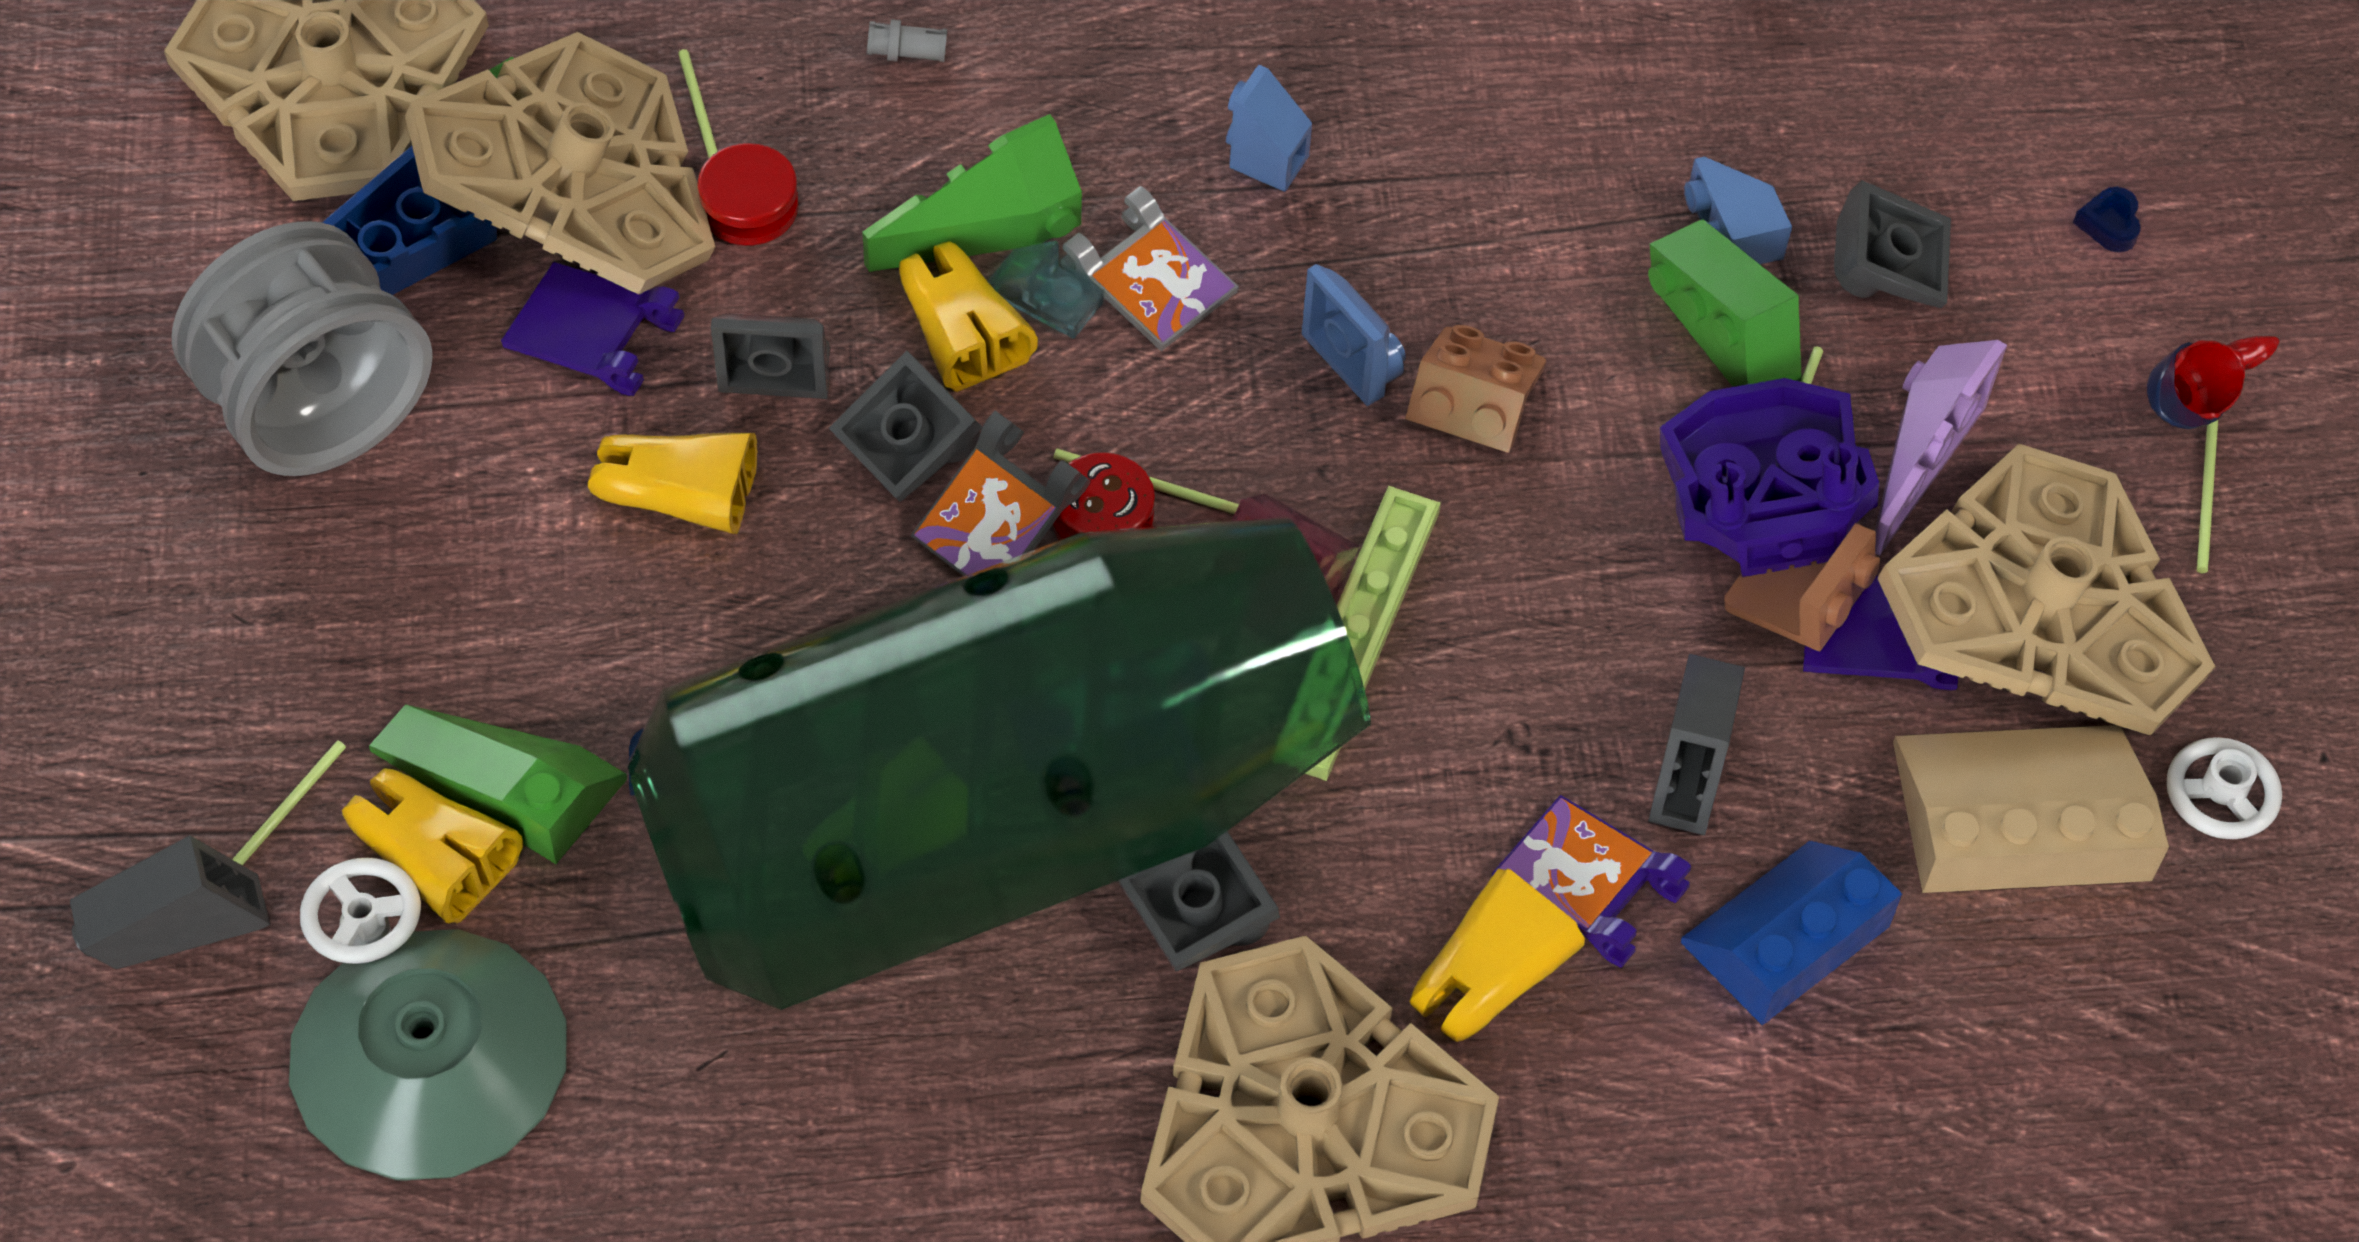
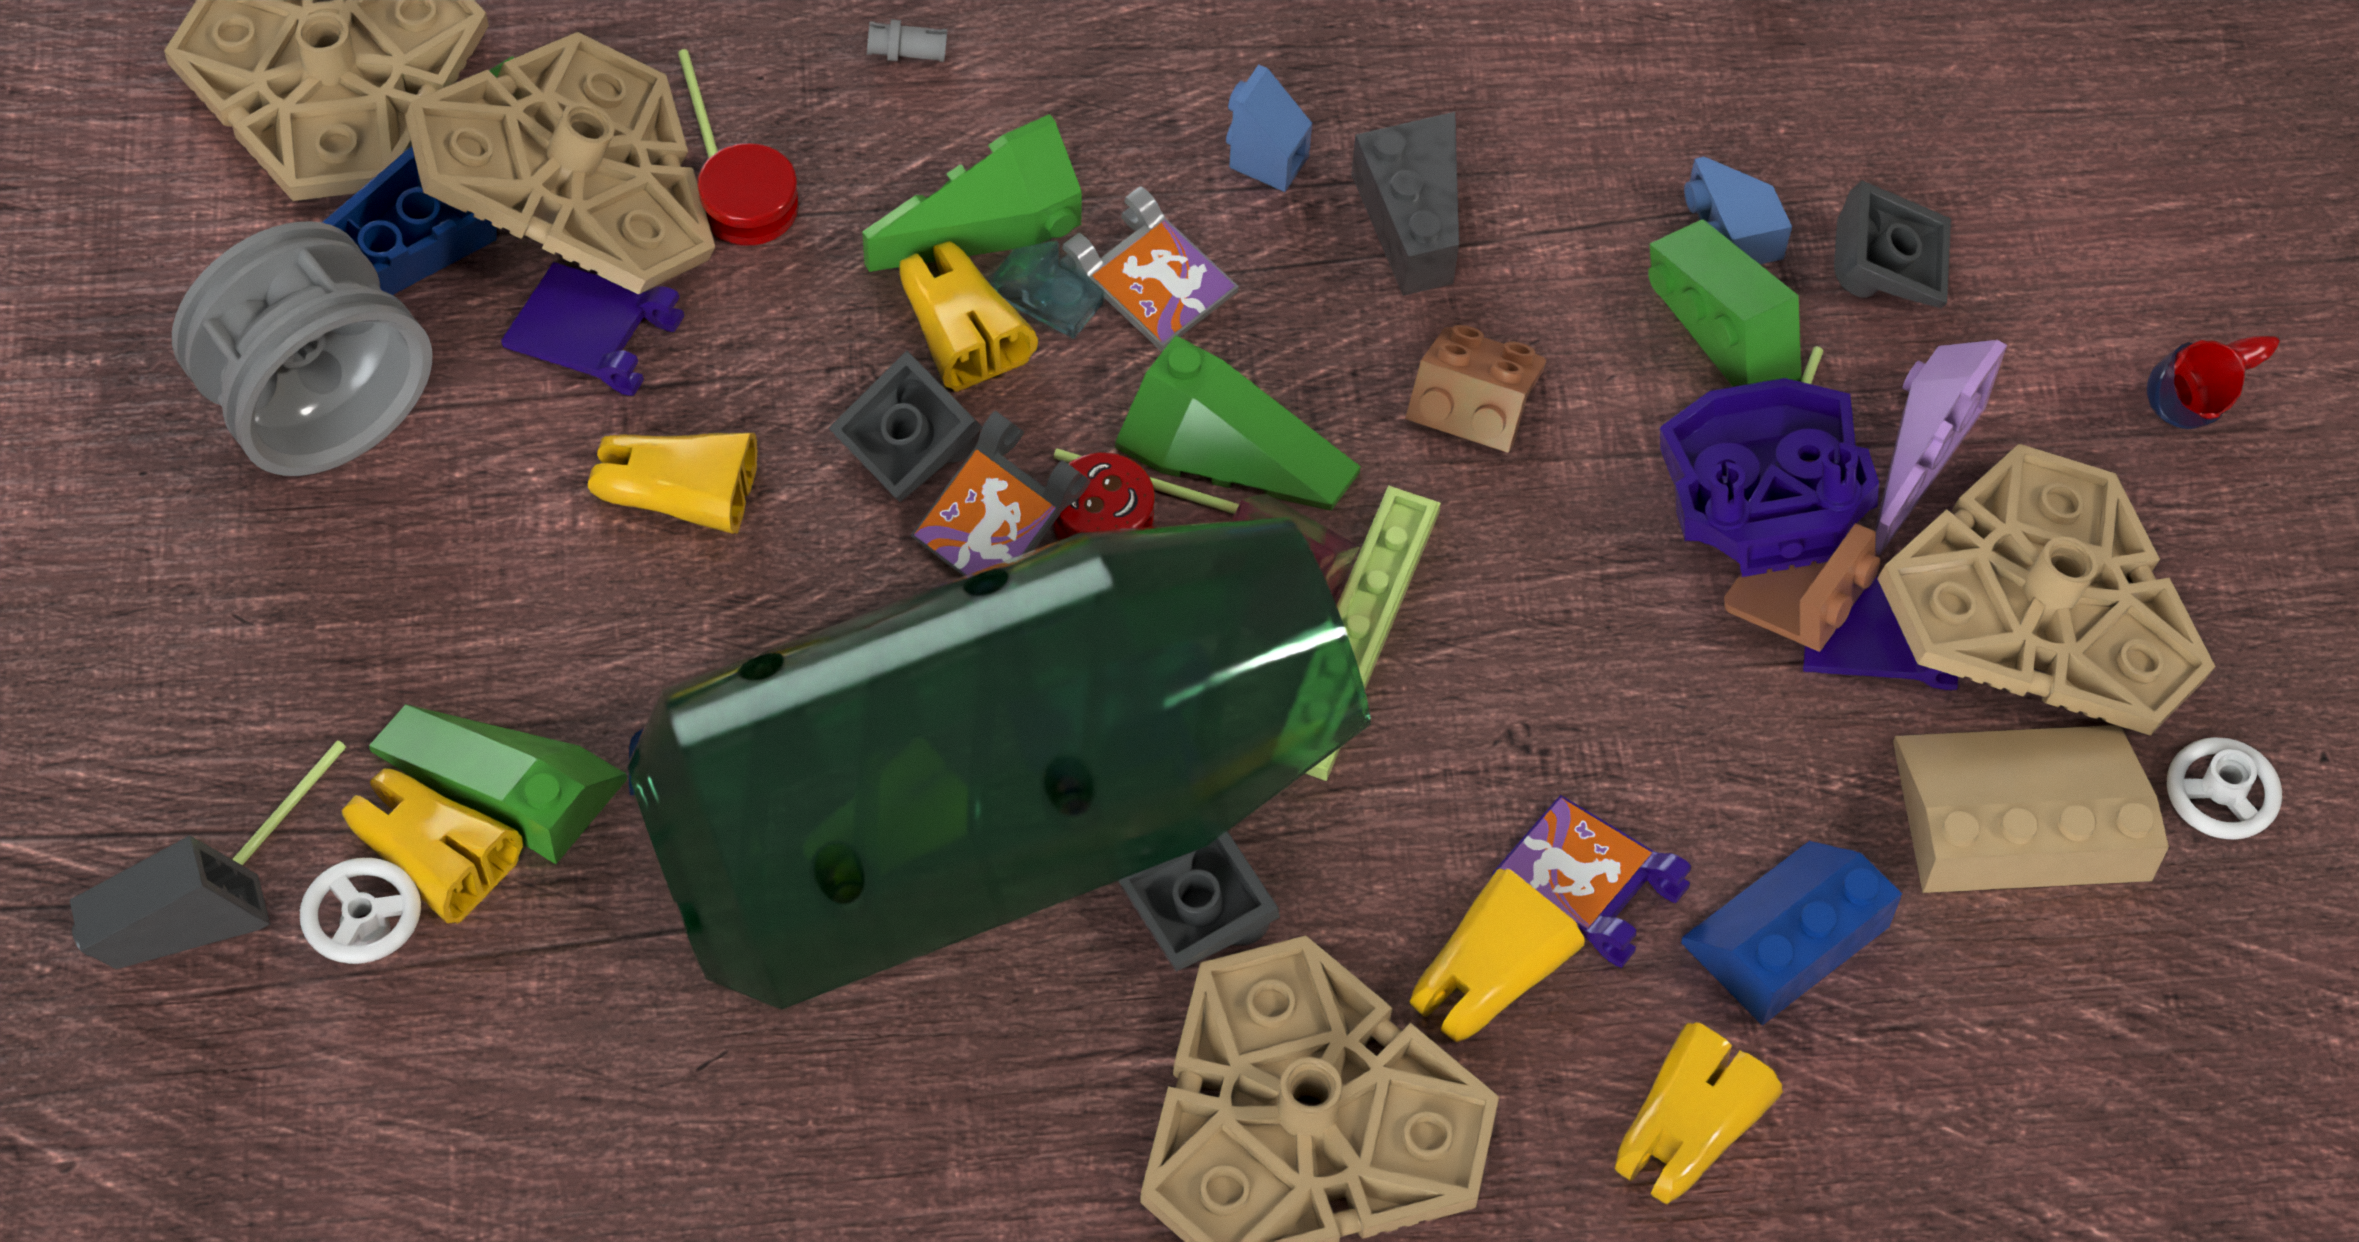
sand green dish [289,929,567,1181] -> none
dark grey slope [711,313,831,399] -> none
medium blue slope [1301,264,1406,406] -> none
dark grey slope [1648,653,1745,836] -> none
clear blue tile [2073,187,2141,253] -> none
yellowish green axle [2197,420,2218,573] -> none
none -> bright green wedge [1115,335,1361,511]
none -> flat silver wedge [1351,112,1459,296]
none -> yellow piece [1615,1022,1783,1204]

